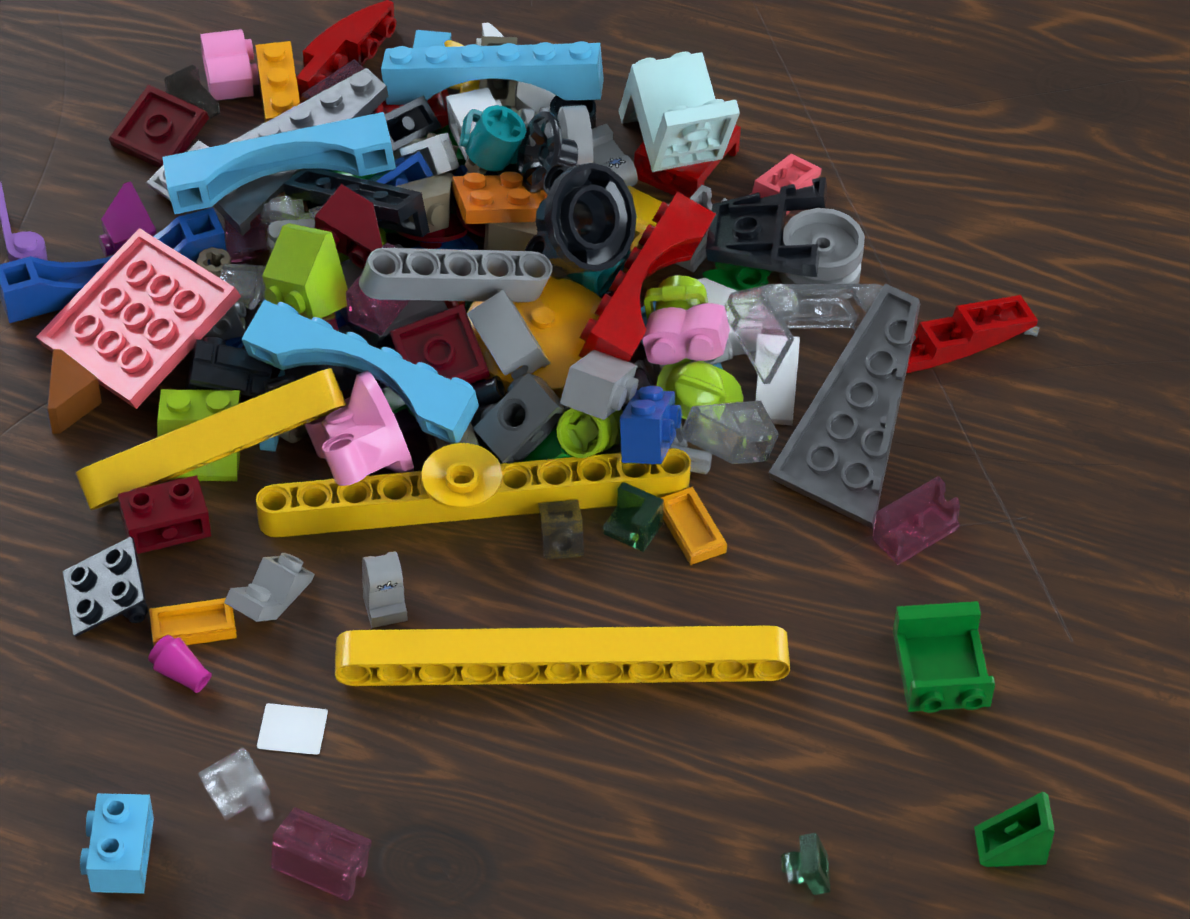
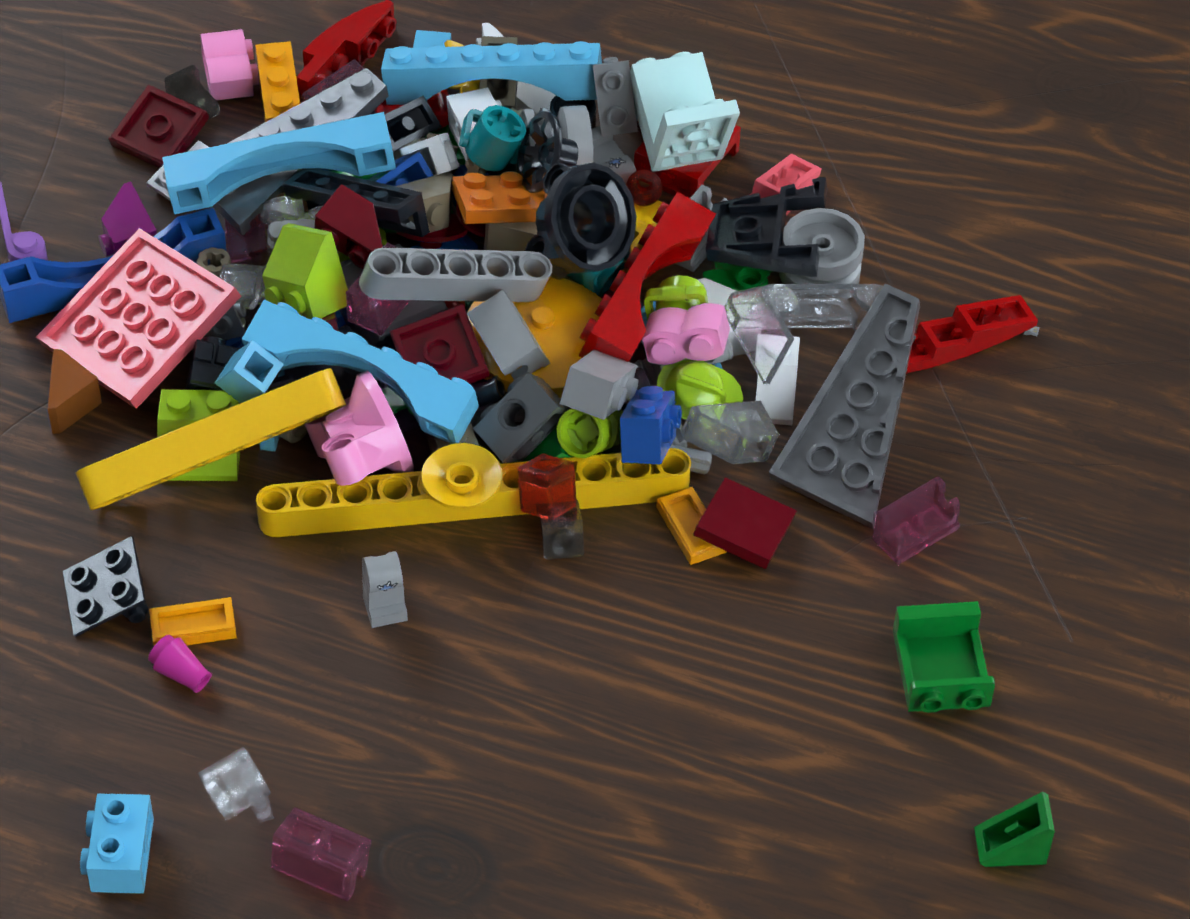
dark red brick [118,475,211,554] -> none
light grey slope [224,553,315,622] -> none
white sticker [257,703,328,755] -> none
yellow beam [335,626,790,686] -> none
clear green panel [603,482,664,552] -> none
clear green tile [781,833,830,895] -> none
none -> medium azure brick [215,340,283,403]
none -> clear red panel [517,453,577,520]
none -> light grey hinge [592,57,638,136]
none -> clear red cone [626,169,663,206]
none -> dark red tile [693,477,797,569]

